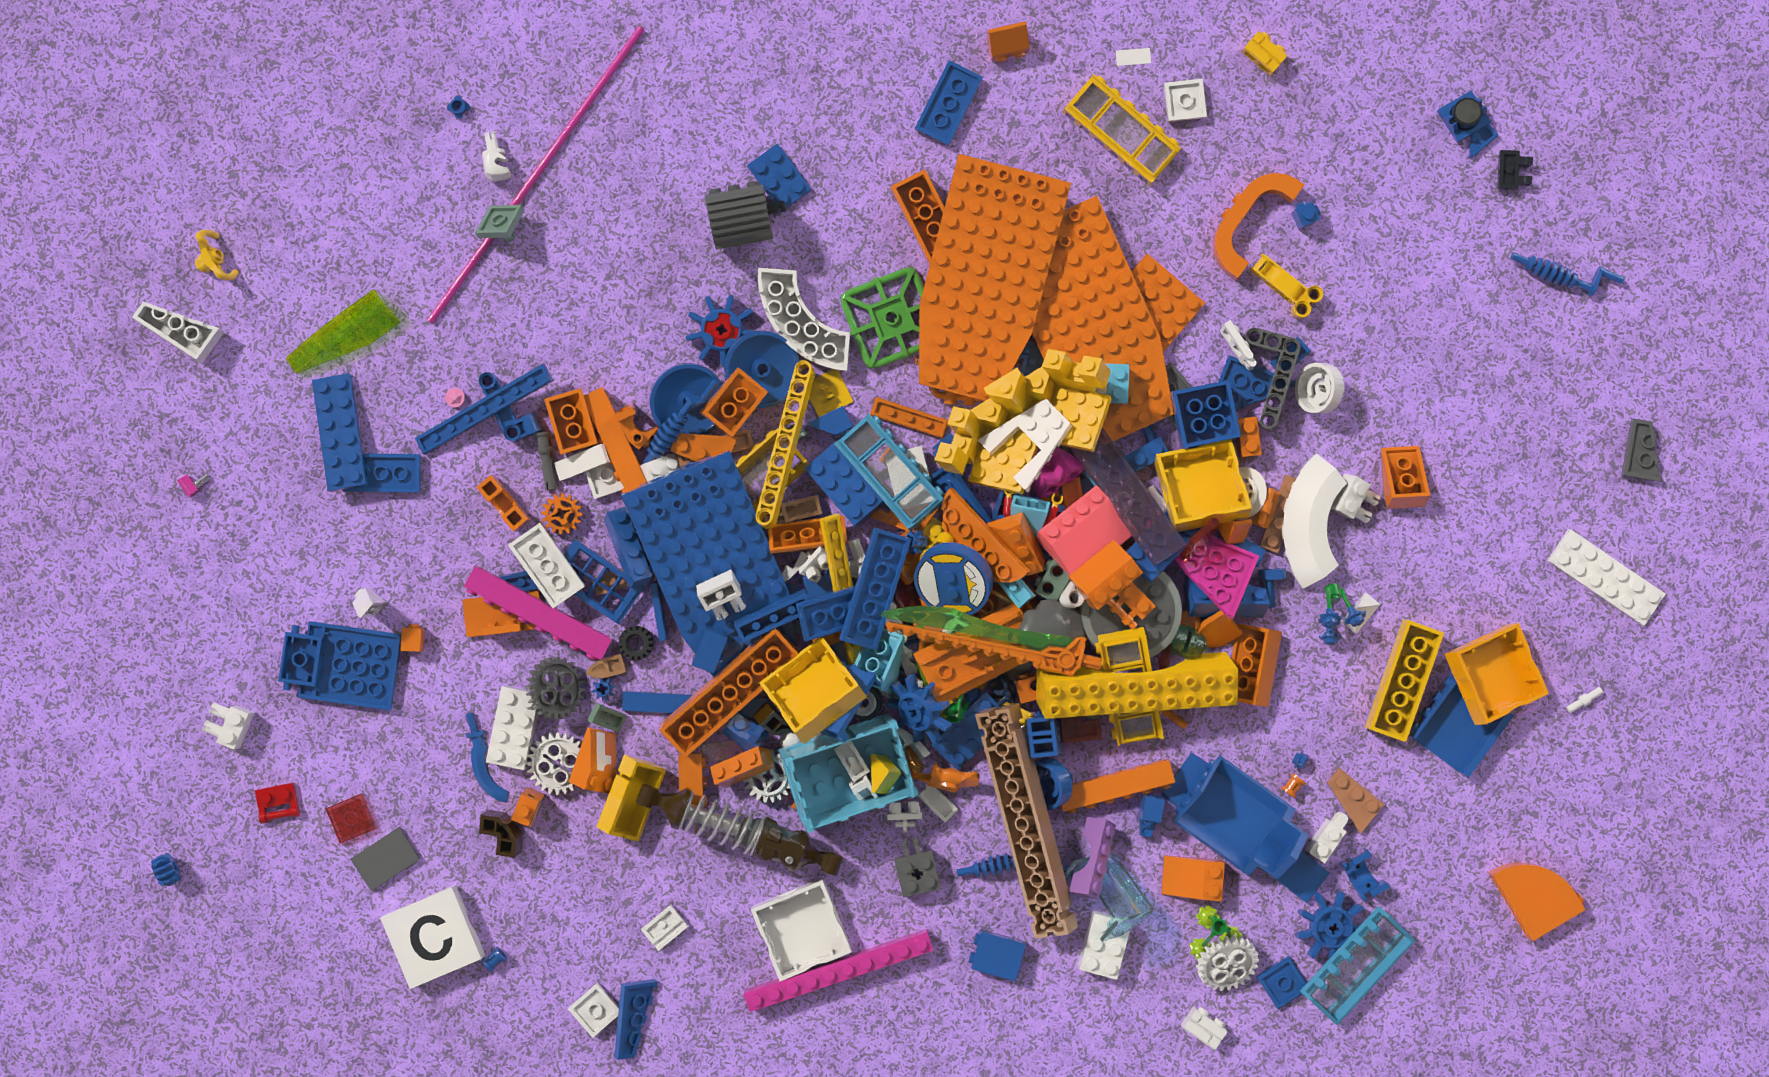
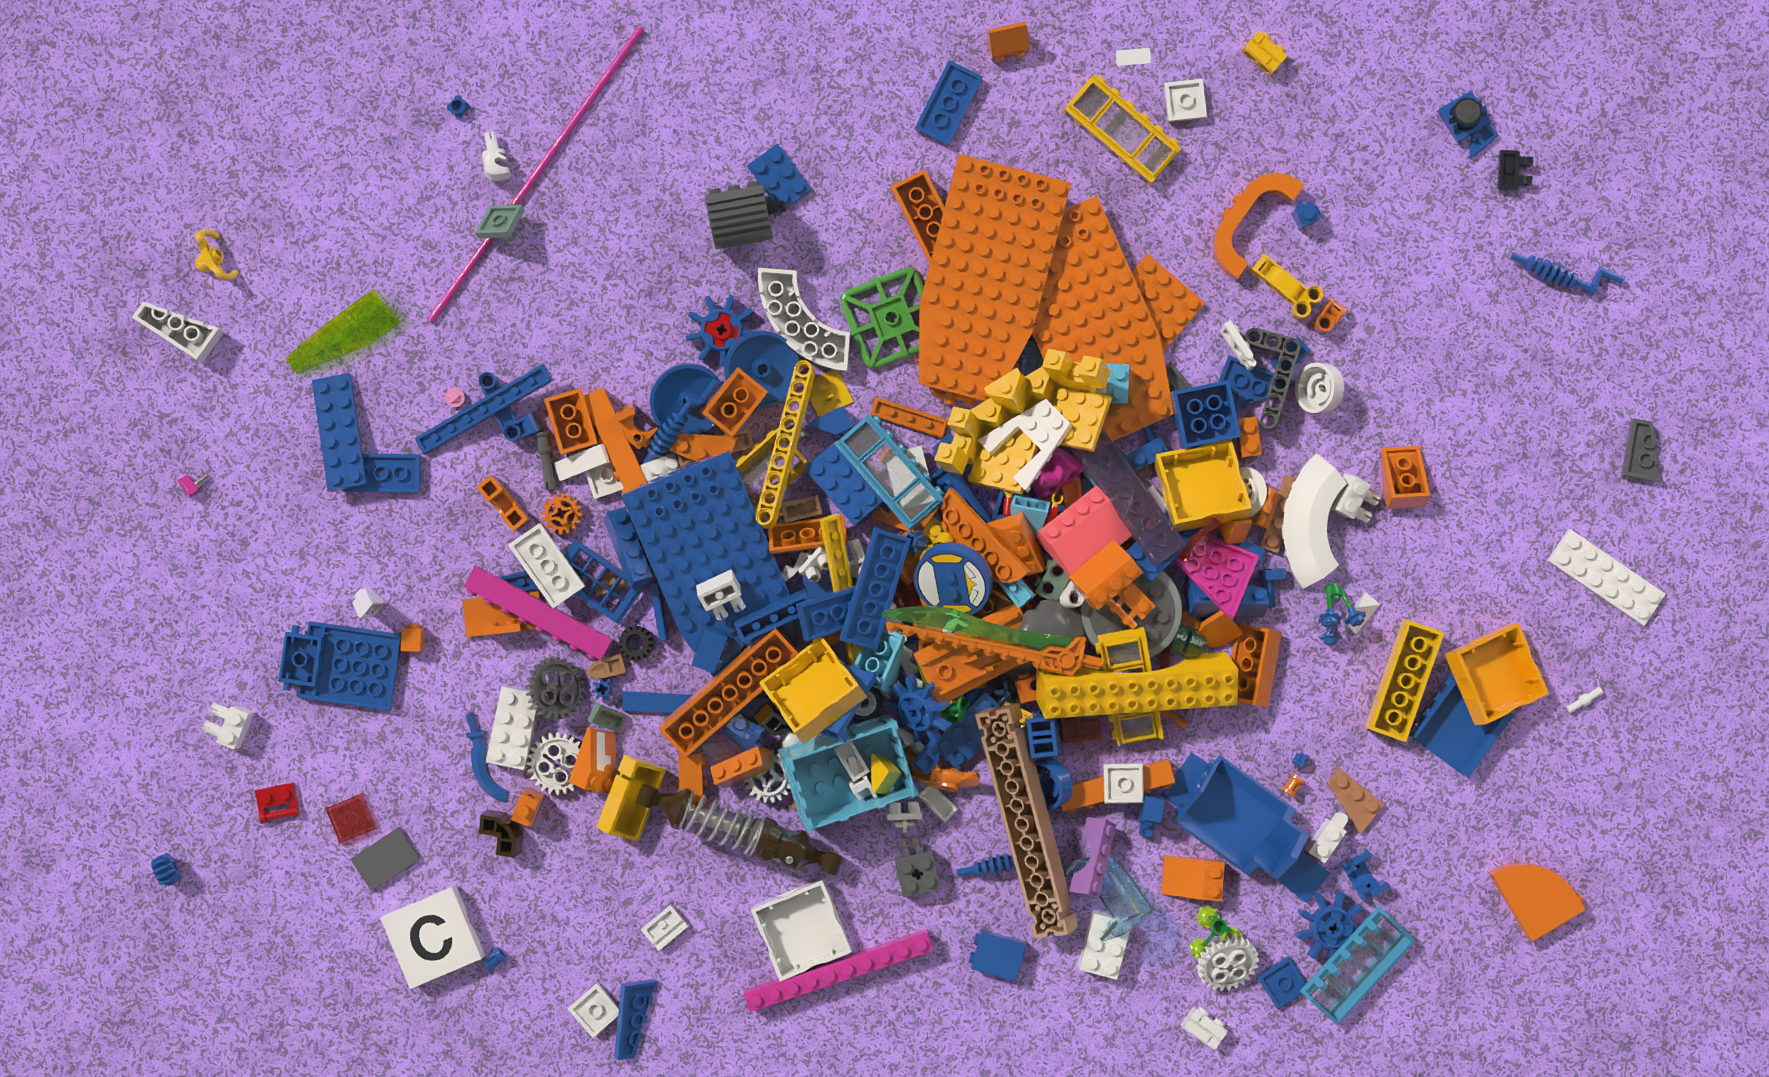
none -> blue tile [912,740,940,776]
none -> white plate [1103,763,1144,803]
none -> orange piece [1313,297,1348,334]

